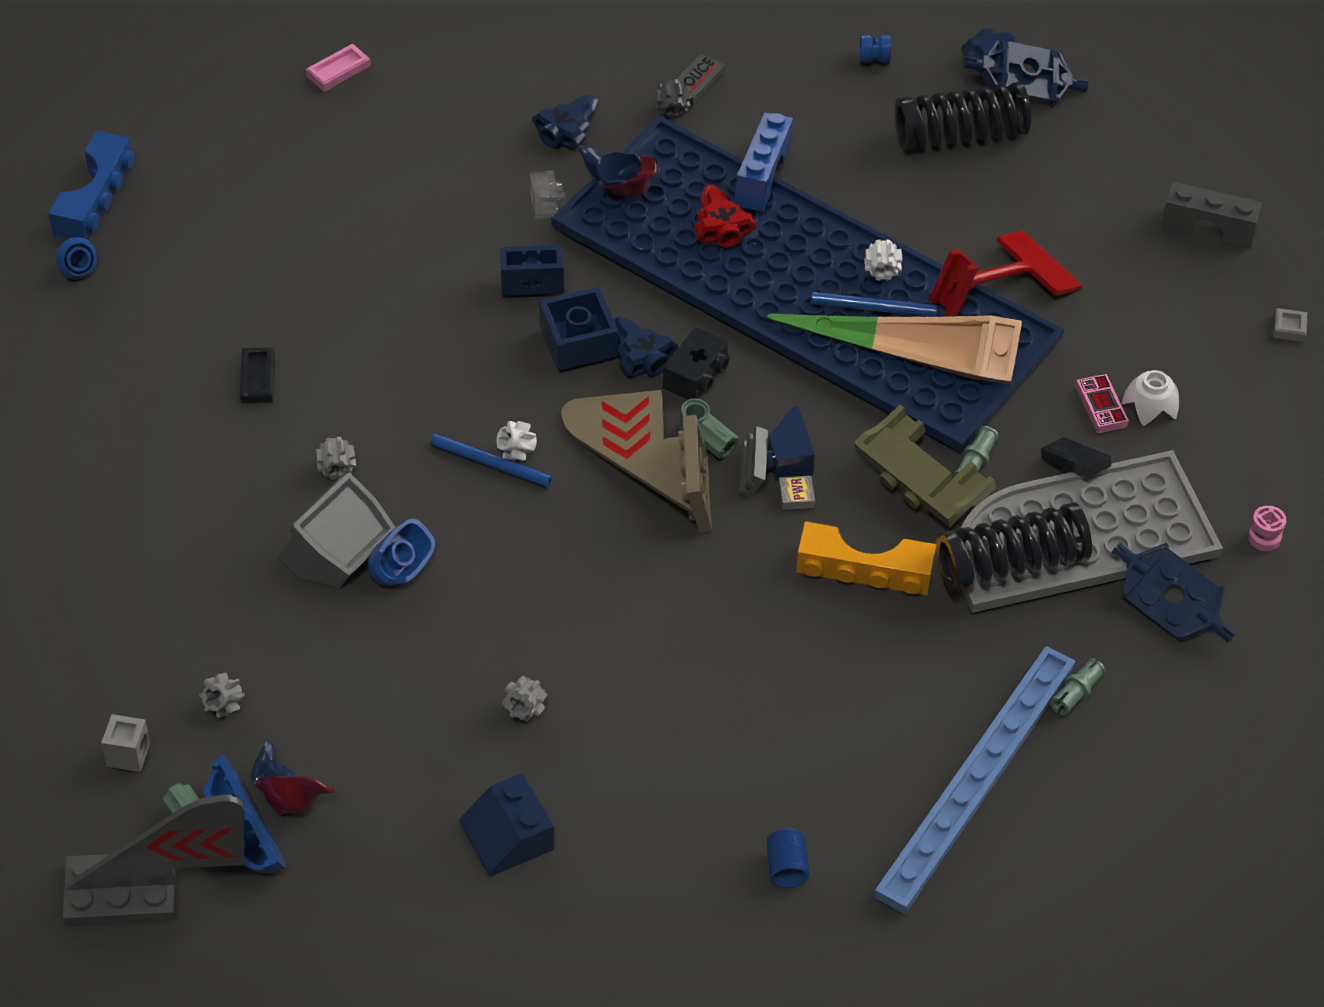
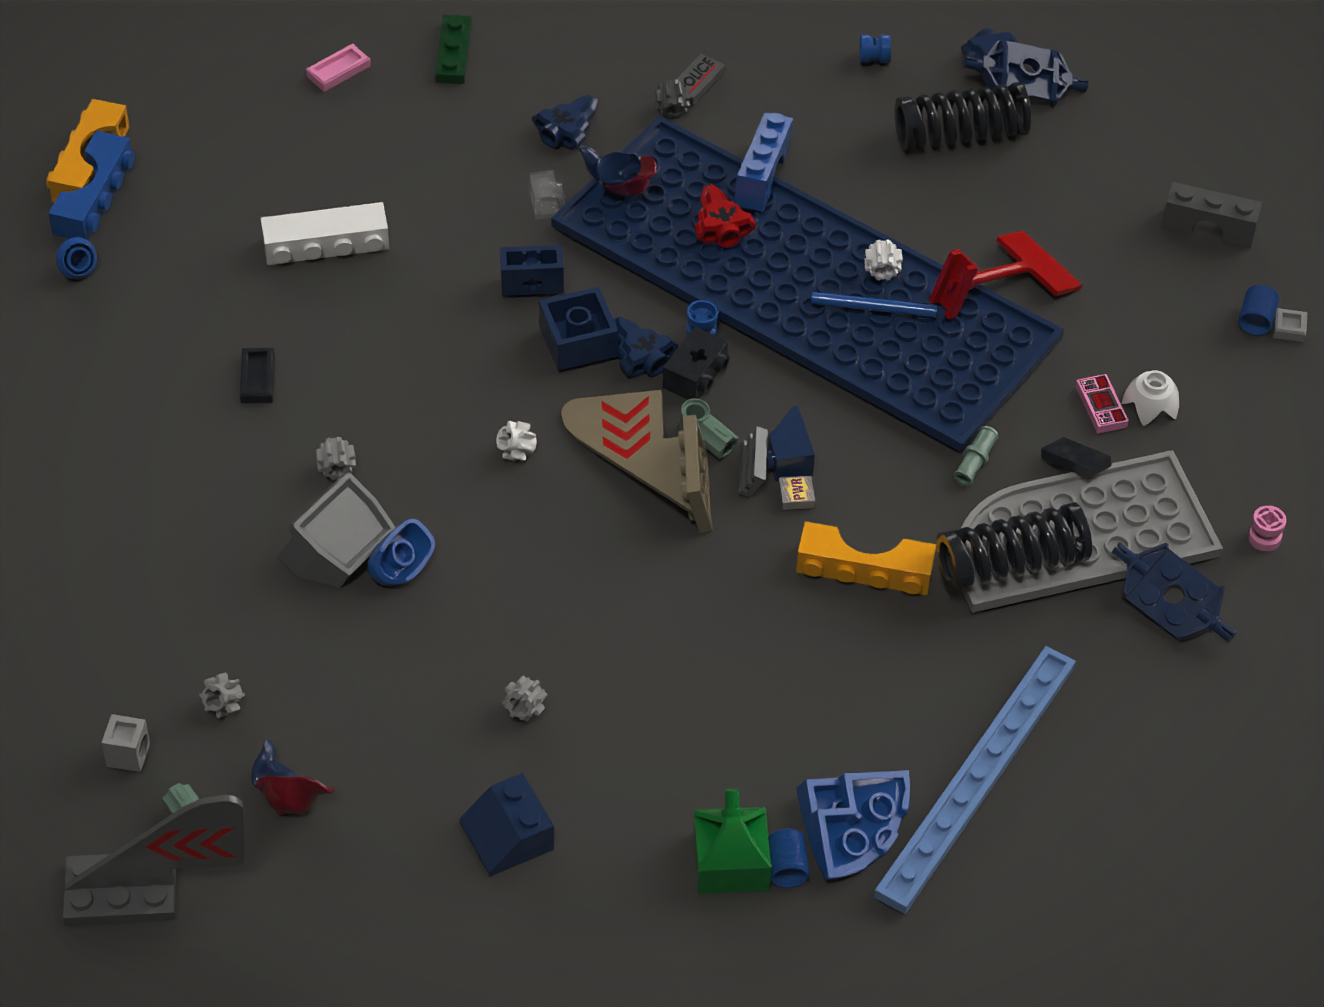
blue brick [203,755,286,873] -> none
blue piece [430,433,552,488] -> none
light nougat plate [767,313,1022,385] -> none
olive bracket [854,405,996,527] -> none
sand green pin [1050,658,1106,716] -> none
none -> light orange arch [46,99,129,203]
none -> white brick [261,202,390,265]
none -> dark green plate [435,15,472,84]
none -> blue wheel [686,300,718,336]
none -> green piece [693,788,771,894]
none -> blue brick [796,770,910,881]
none -> blue piece [1238,285,1279,335]

